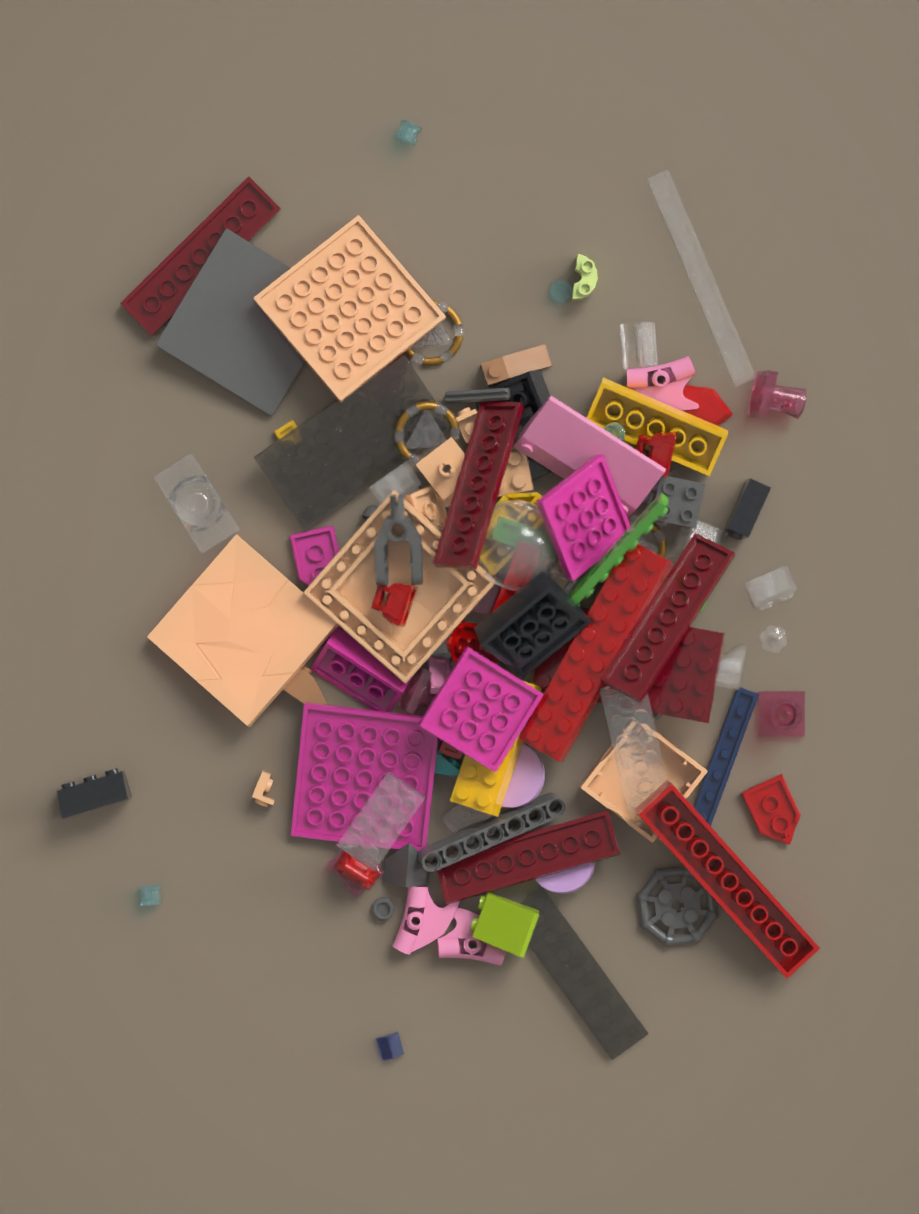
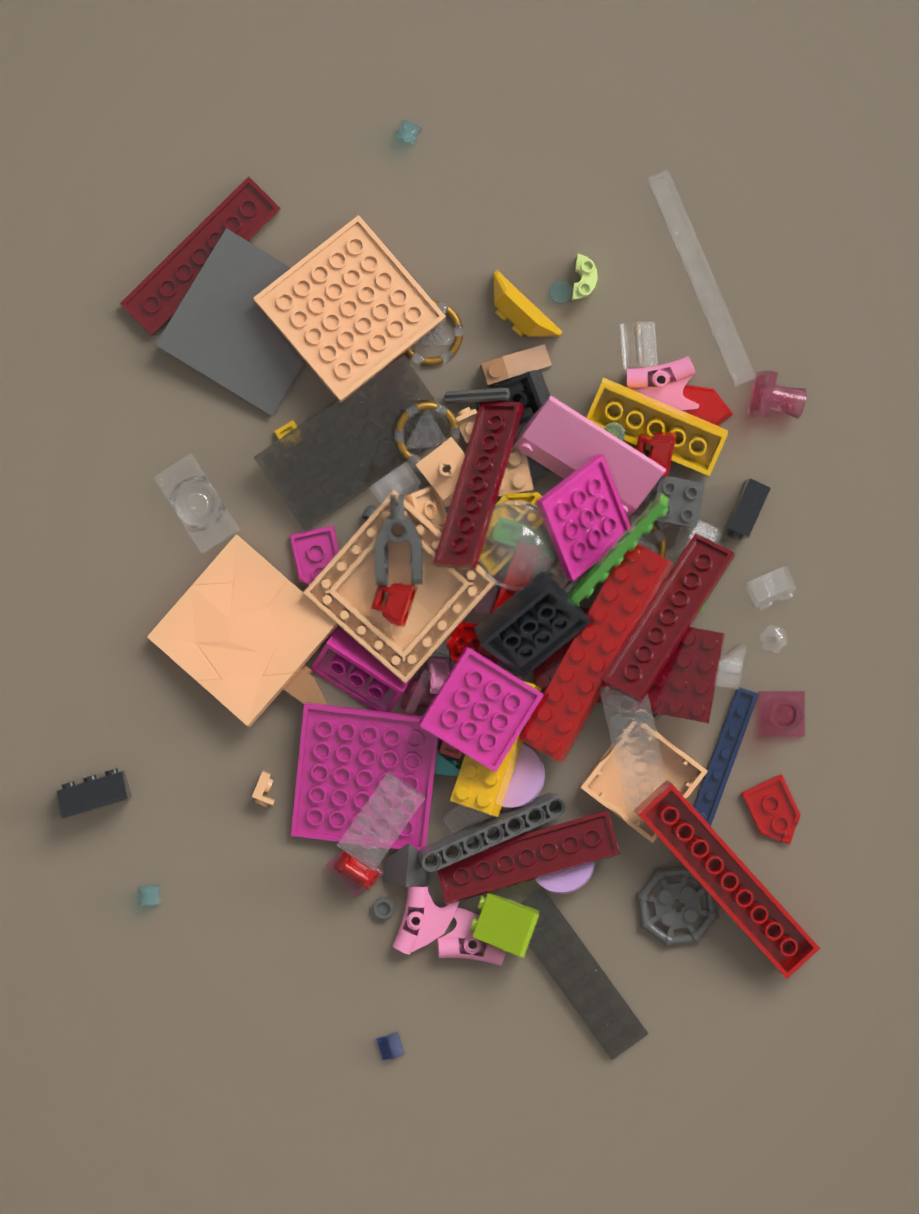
none -> yellow wedge [493,270,562,338]

